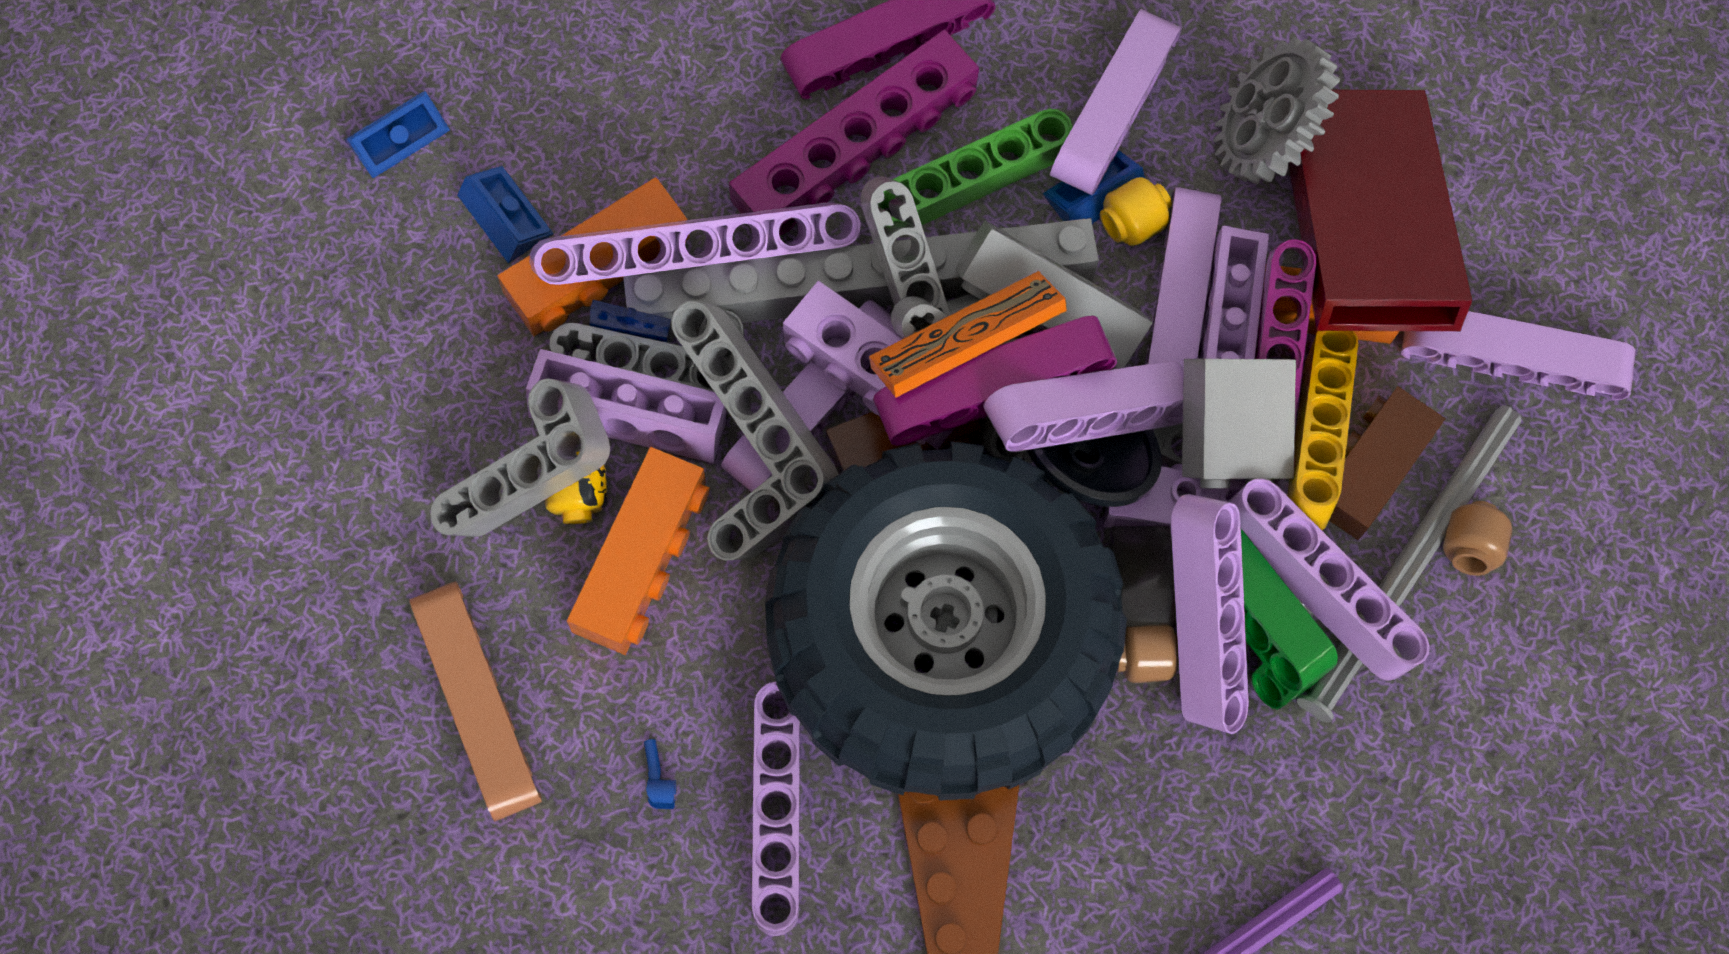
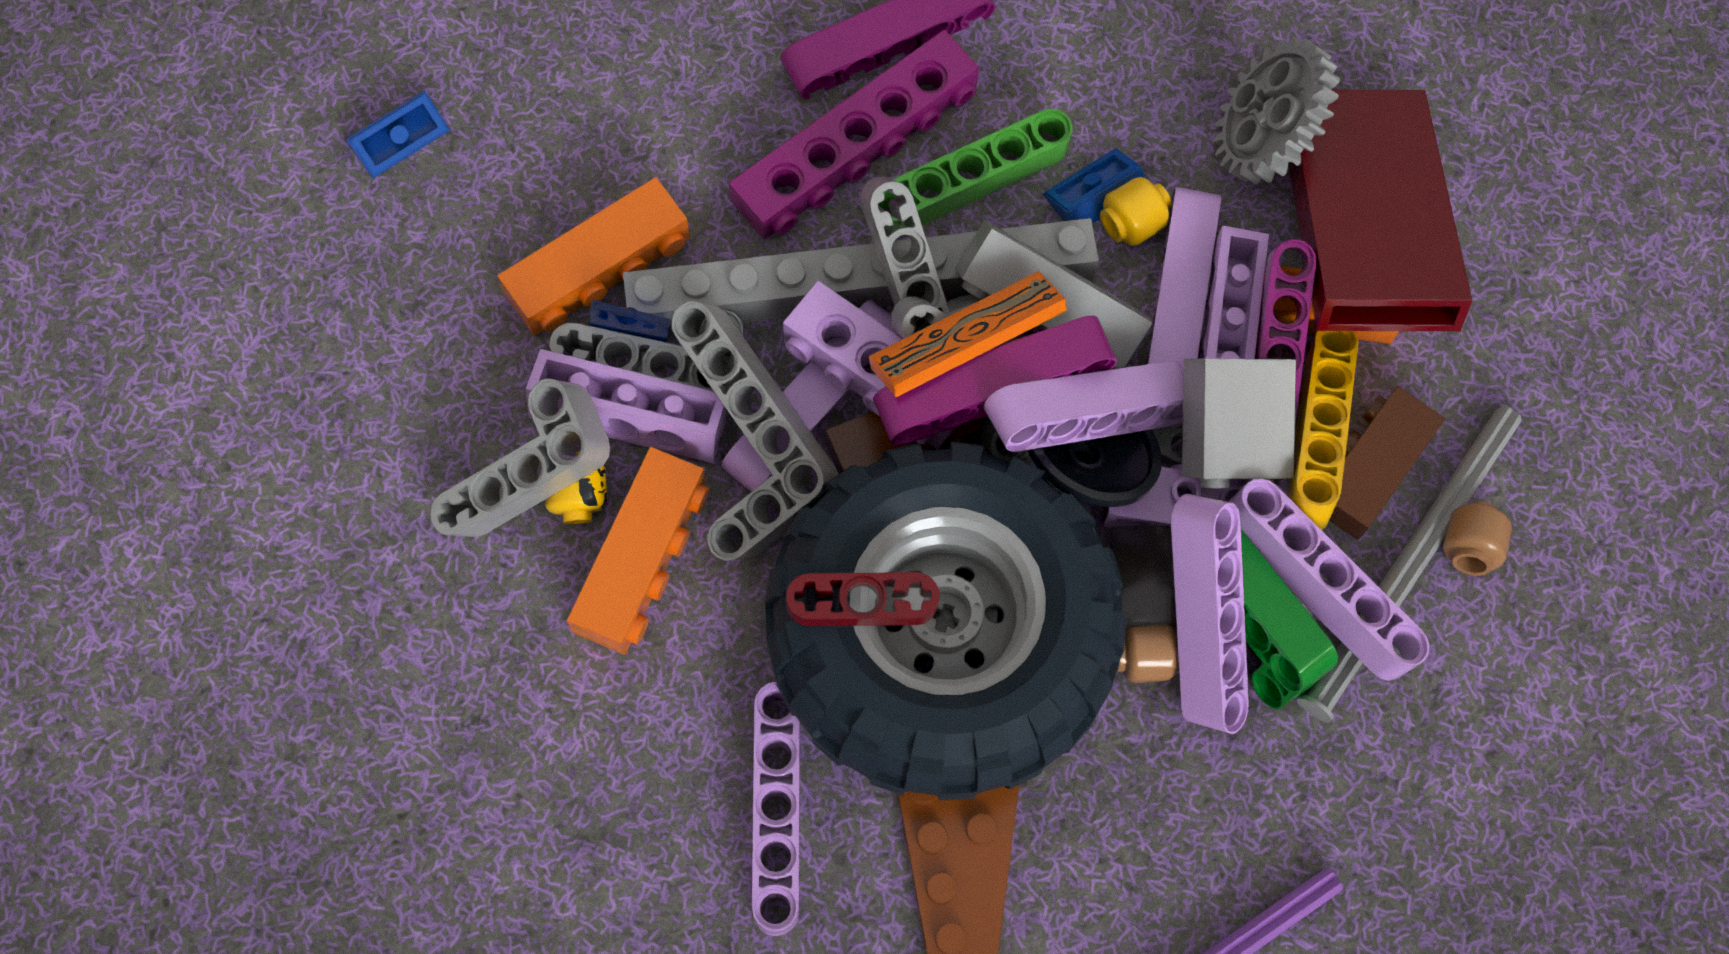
nougat beam [409,581,542,822] -> none
blue slope [457,166,554,263] -> none
lavender beam [529,203,861,285] -> none
blue hand [644,739,676,809] -> none
lavender beam [1050,9,1182,195] -> none
lavender beam [1401,311,1636,400] -> none
none -> dark red beam [786,572,940,626]

